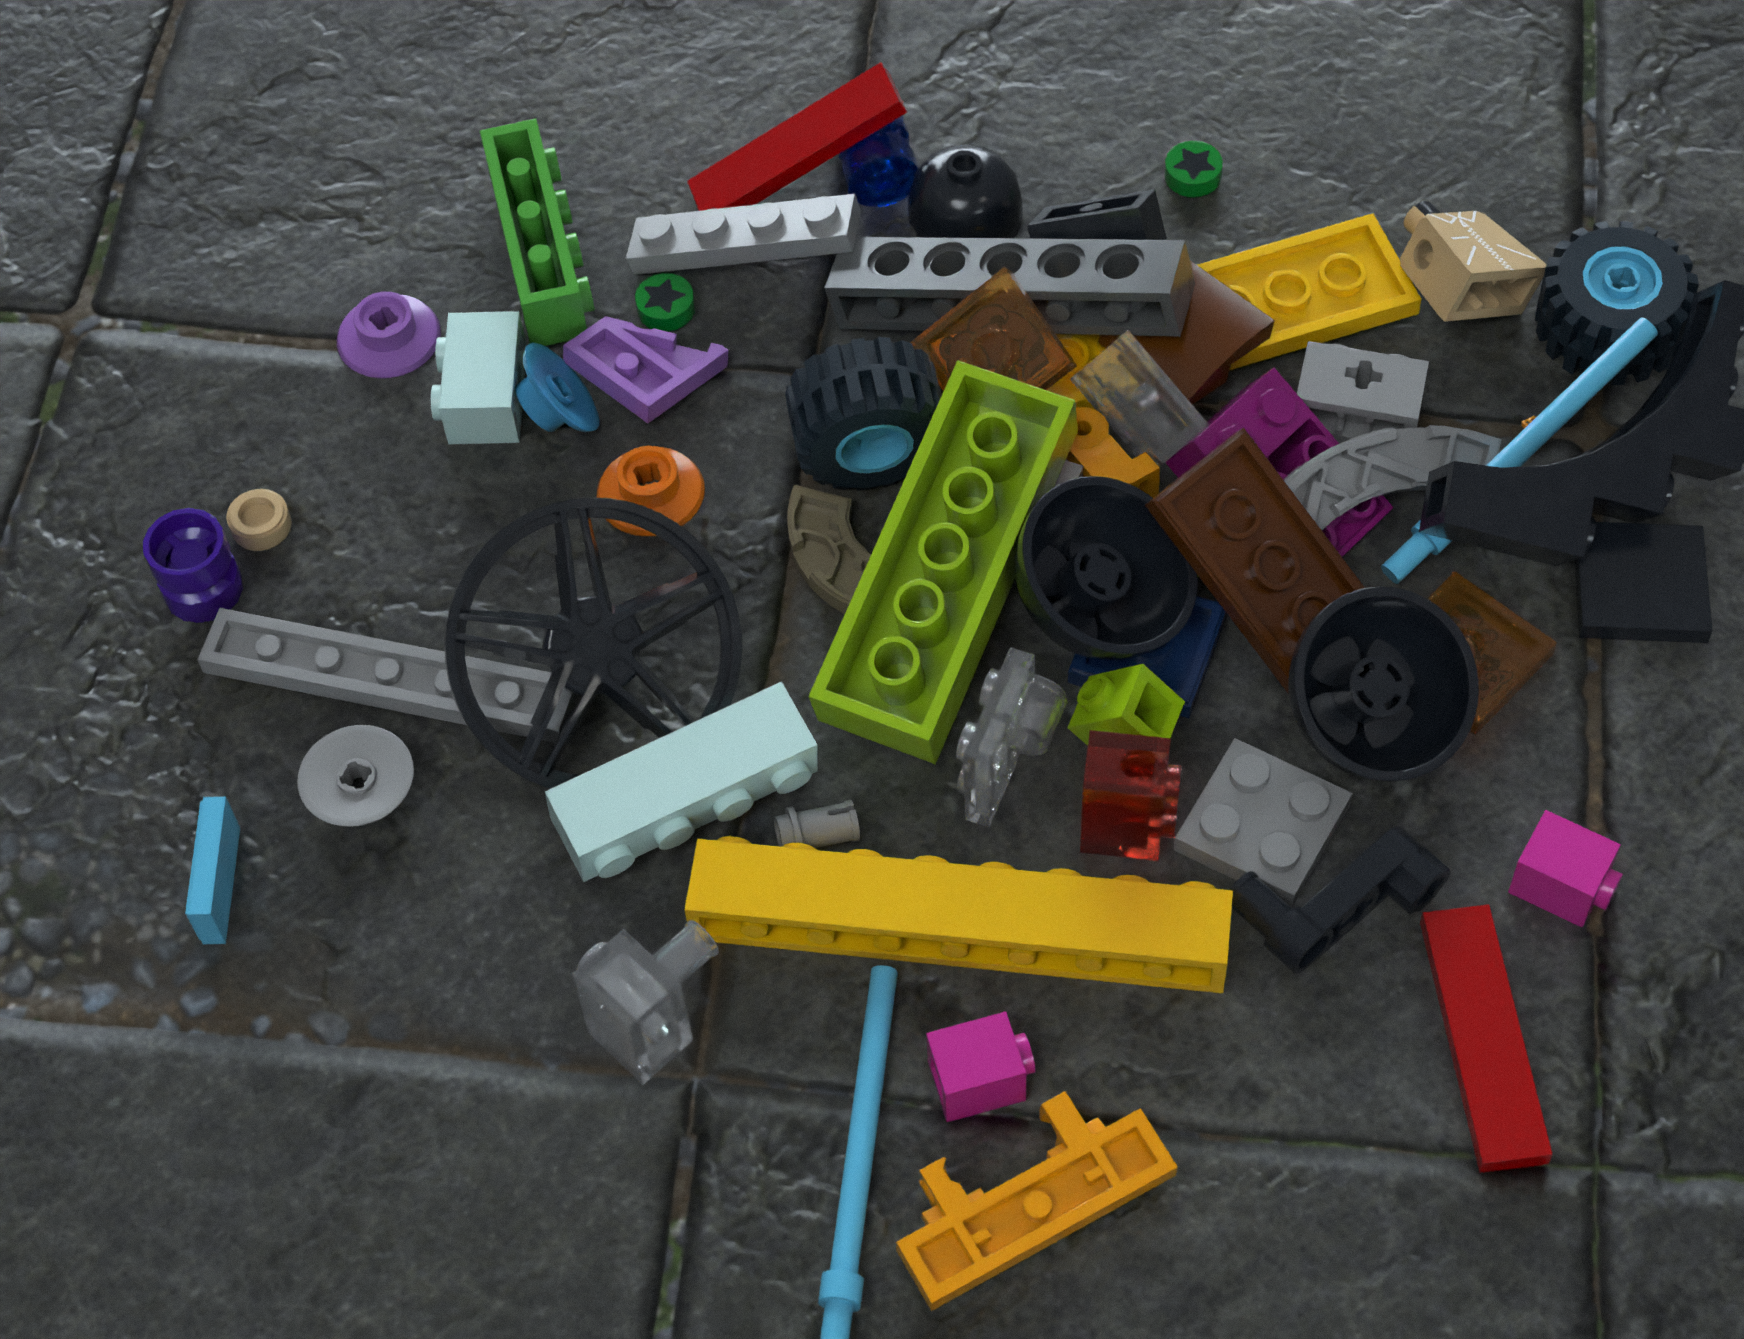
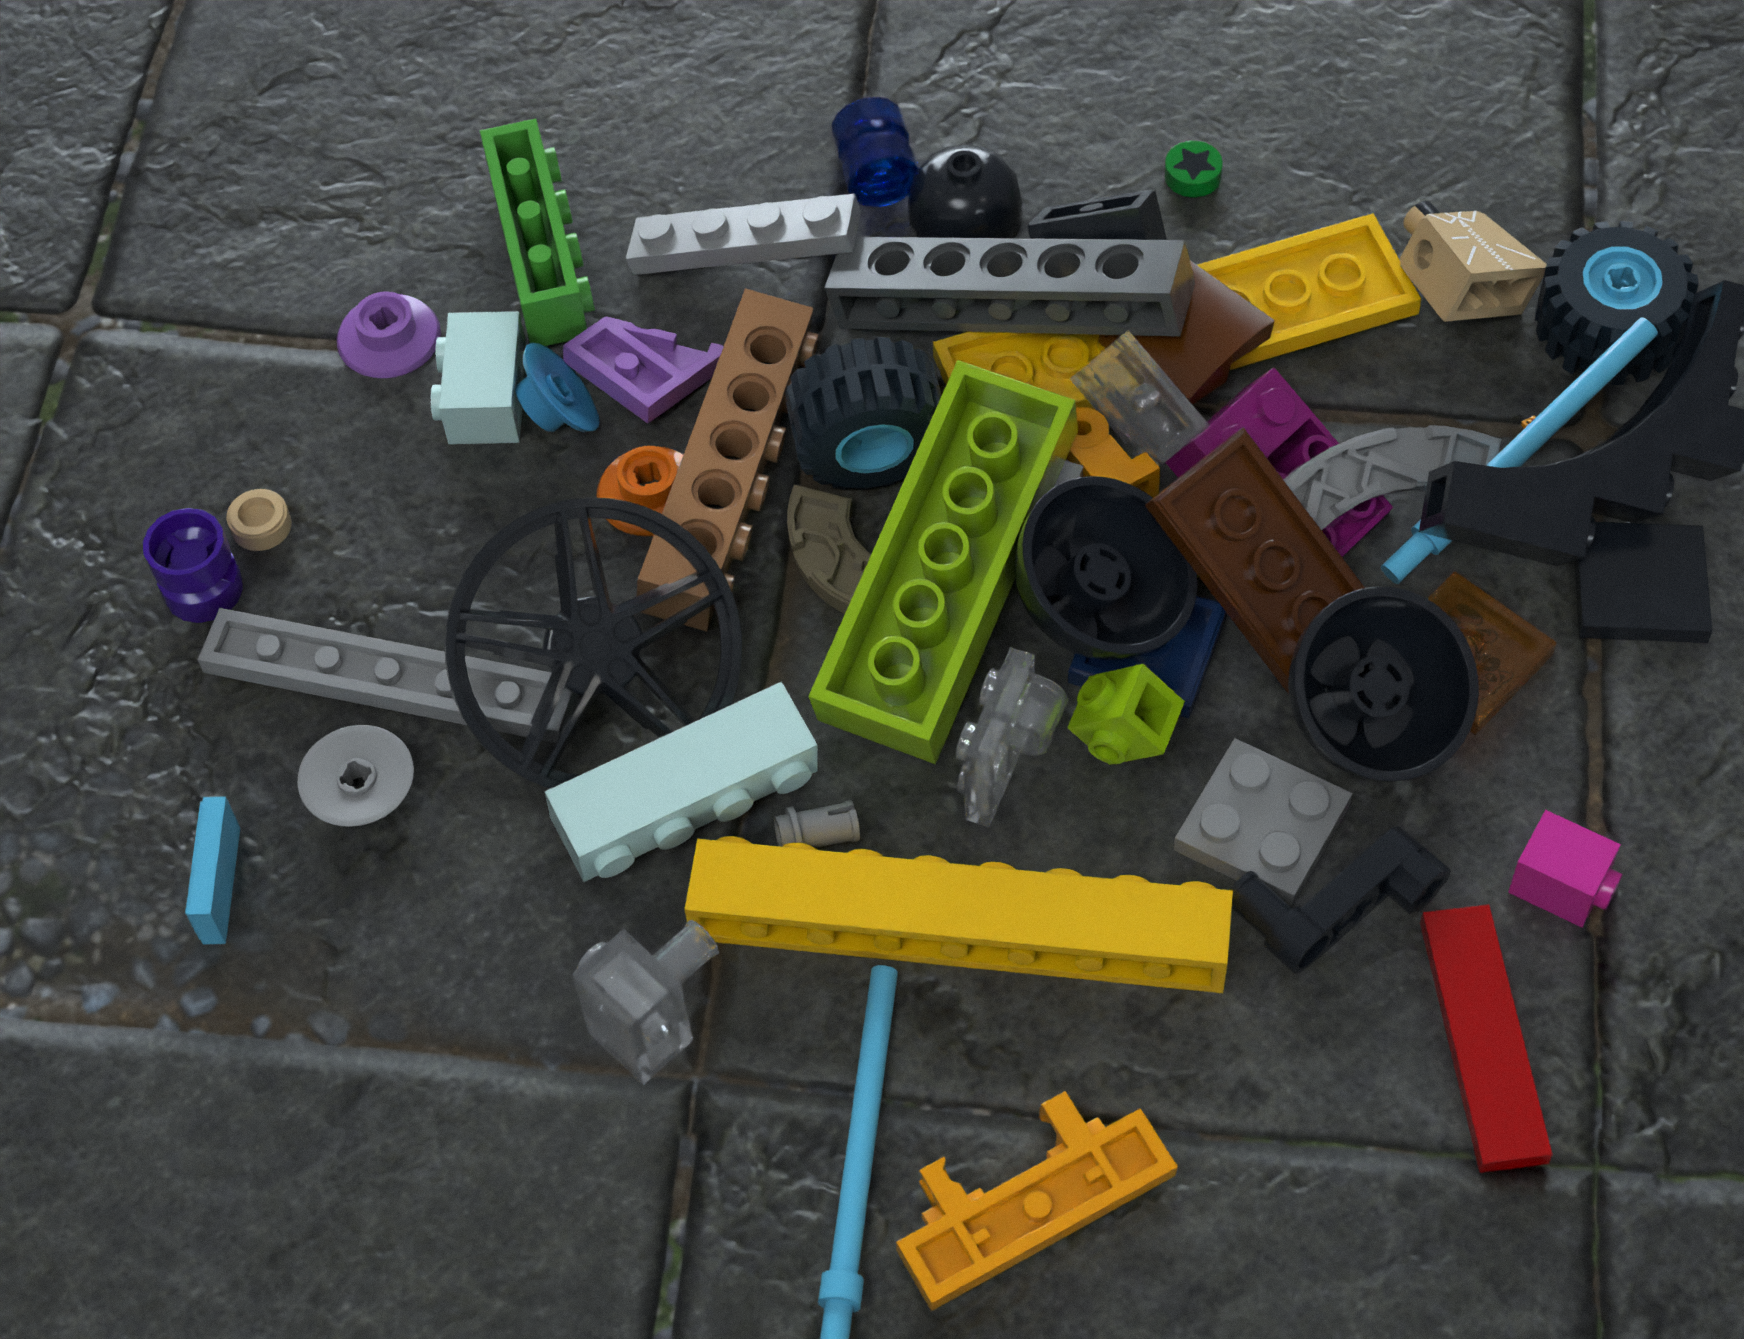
green tile [635,273,695,332] -> none
red tile [687,62,907,211] -> none
clear orange tile [910,267,1077,391] -> none
dark pink brick [926,1012,1035,1122] -> none
clear red brick [1080,730,1182,861] -> none
light grey brick [1297,341,1429,443] -> none
none -> medium nougat brick [637,288,820,632]

